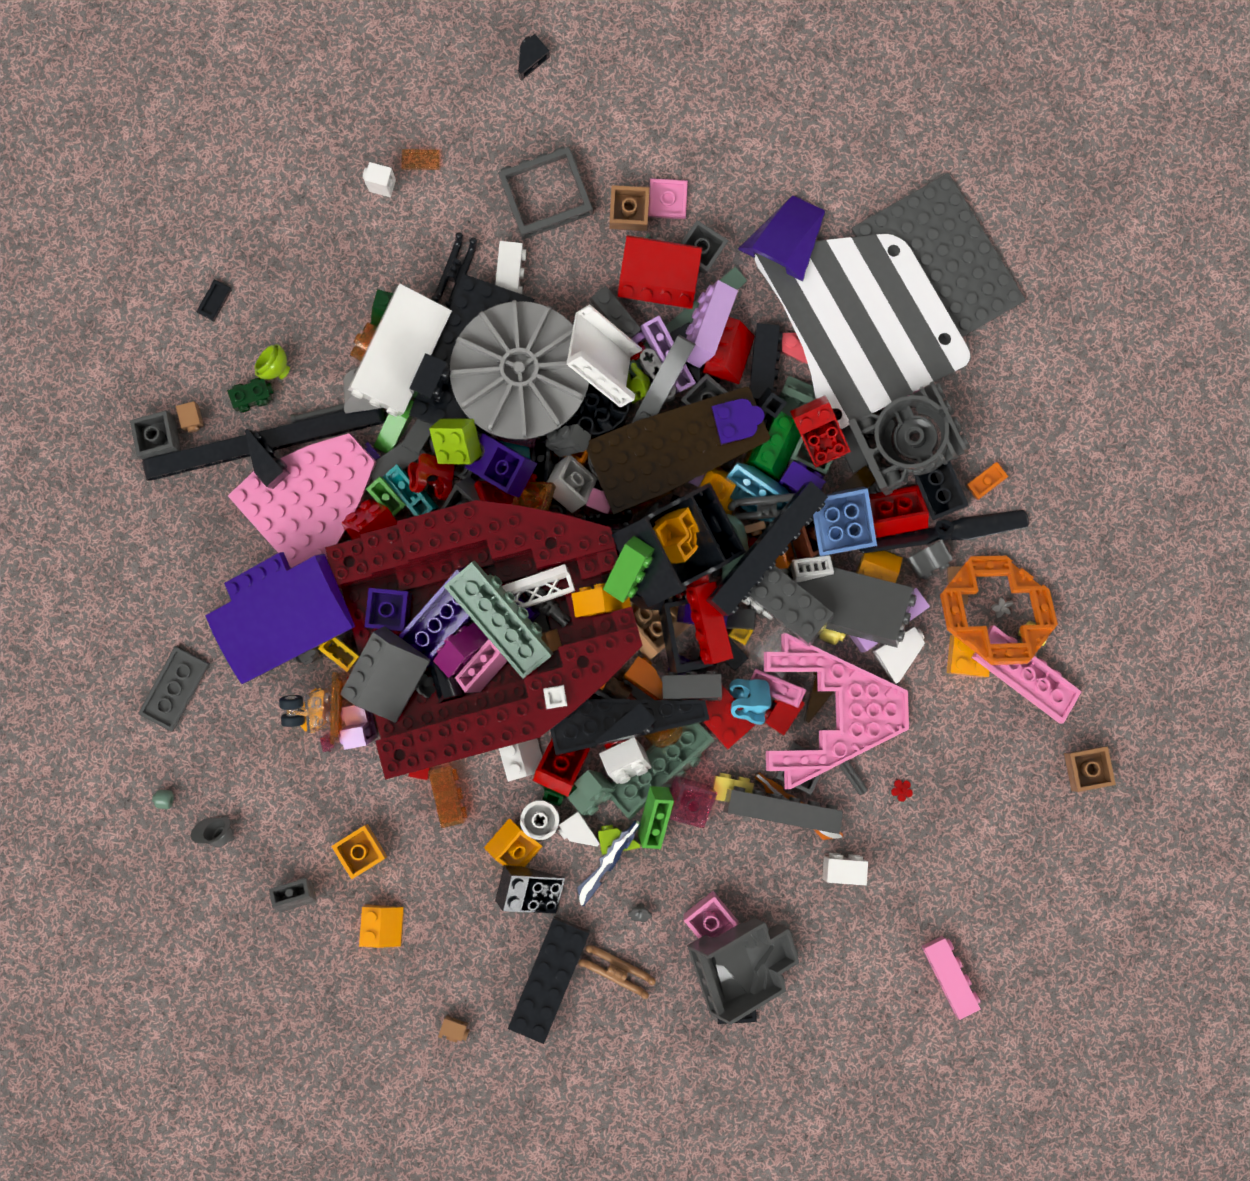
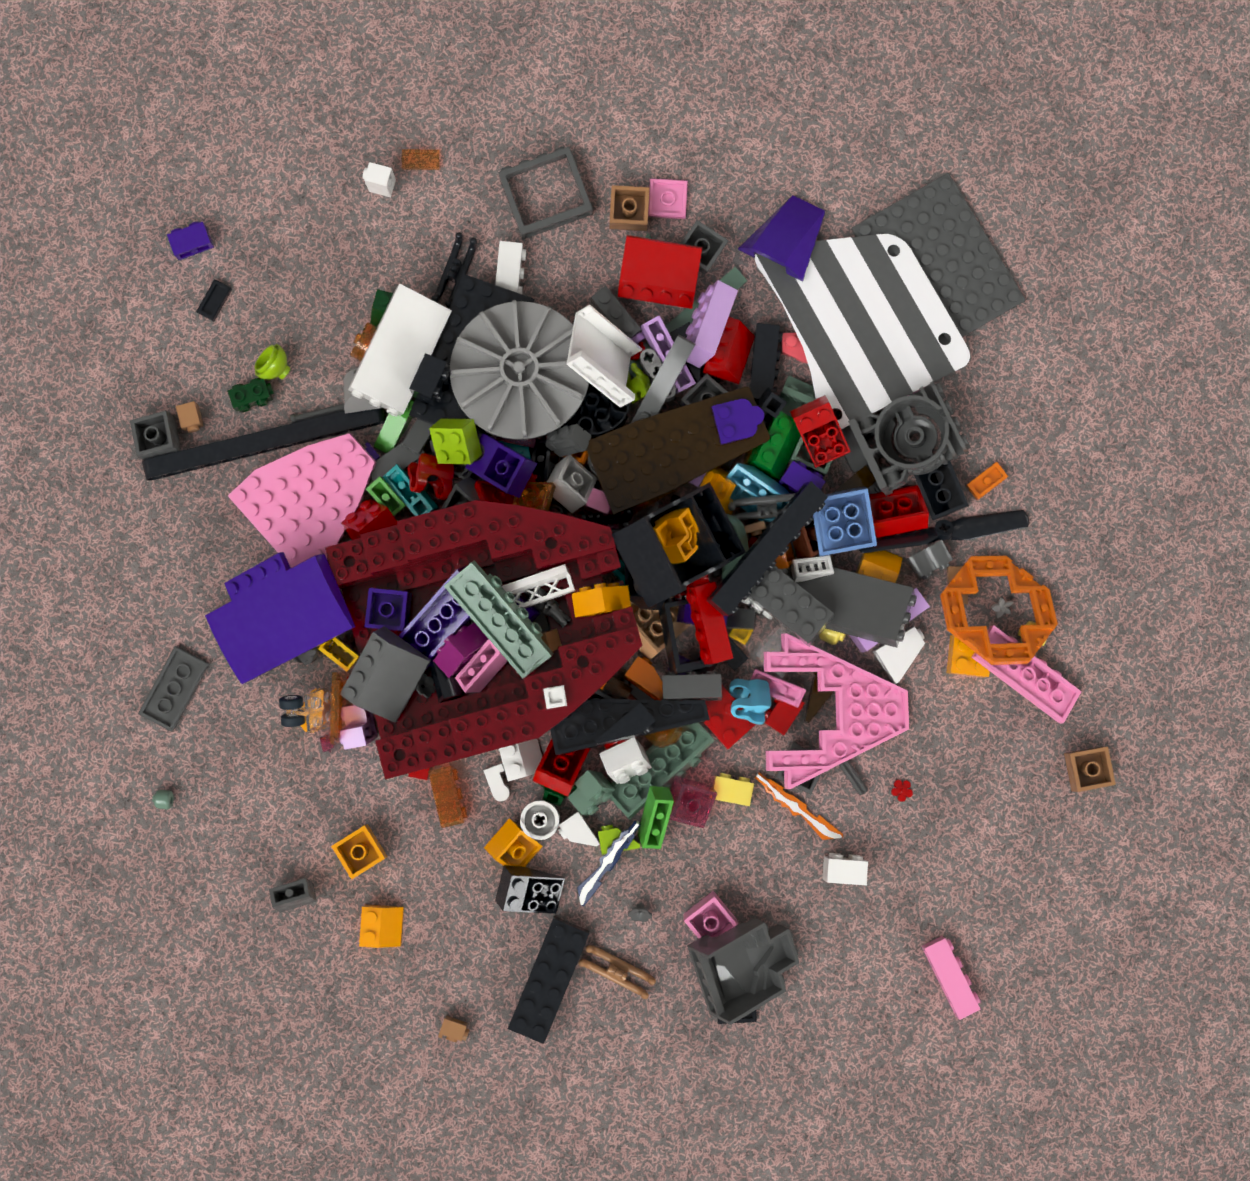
dark grey piece [190,817,235,848] -> none
black slope [245,429,290,489] -> none
black slope [518,34,550,81] -> none
bright green brick [603,536,654,602] -> none
dark grey brick [723,786,843,834] -> none
none -> dark purple brick [167,221,214,260]
none -> white leg [483,763,510,801]

